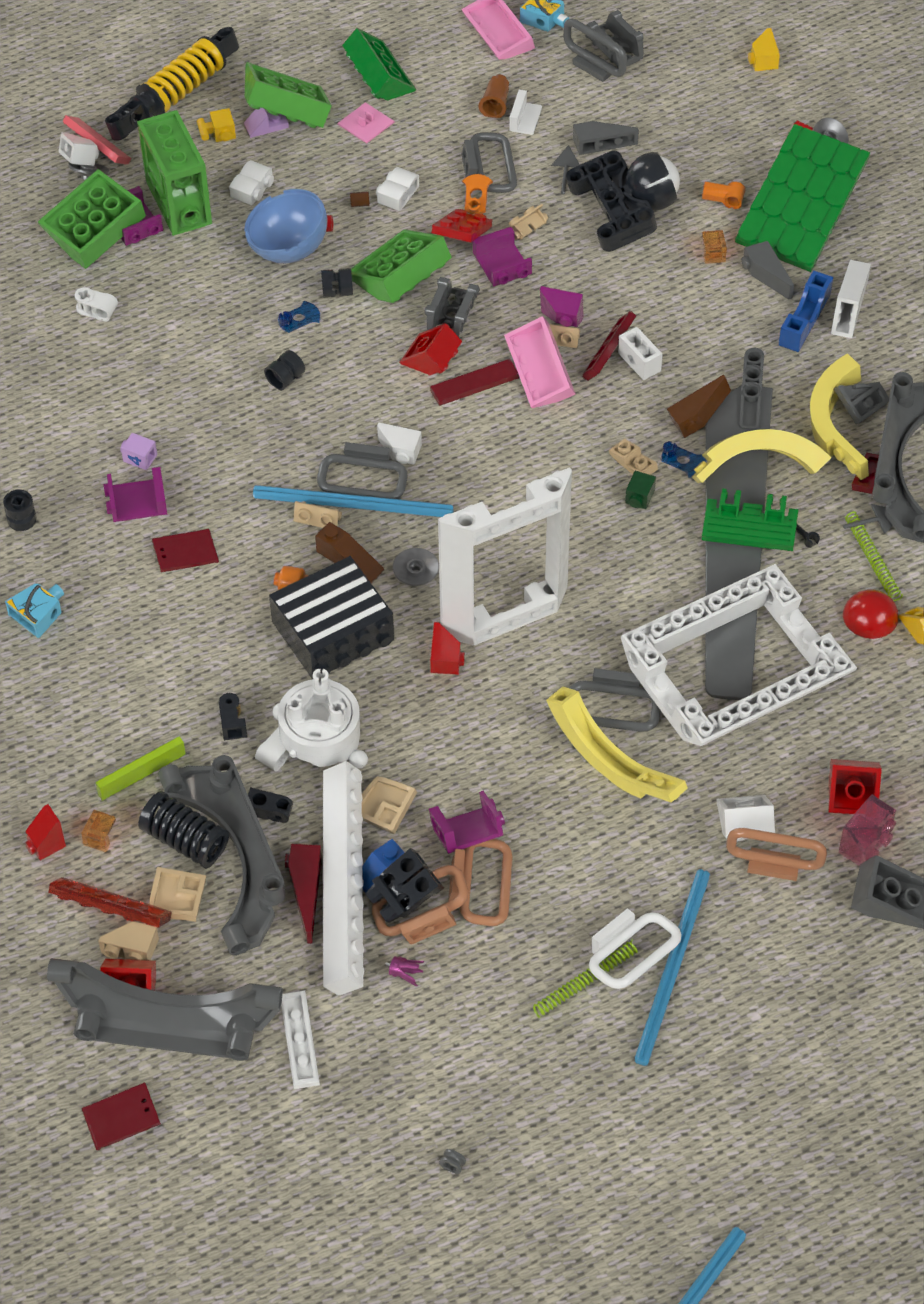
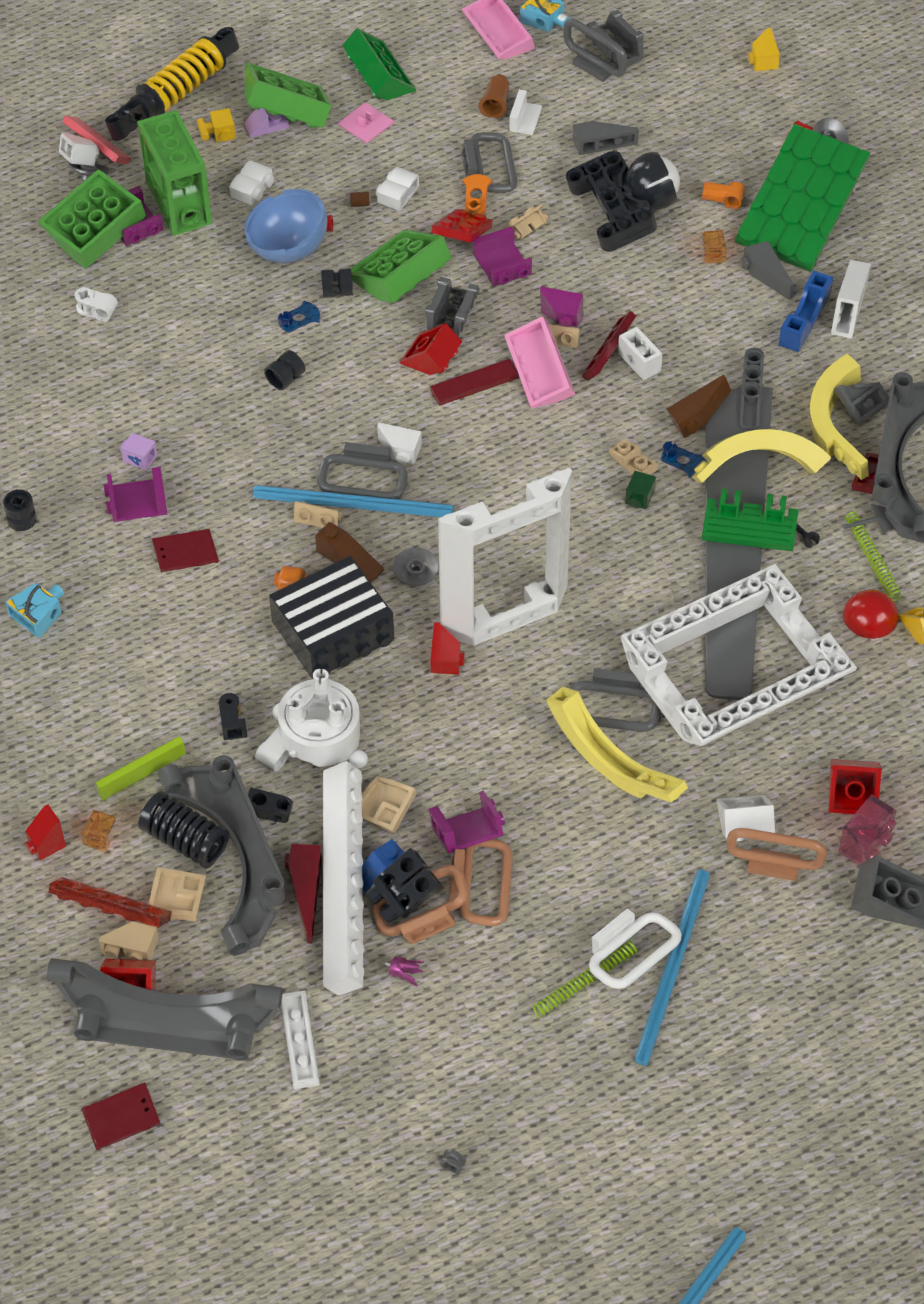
dark grey piece [551,145,580,195] -> none

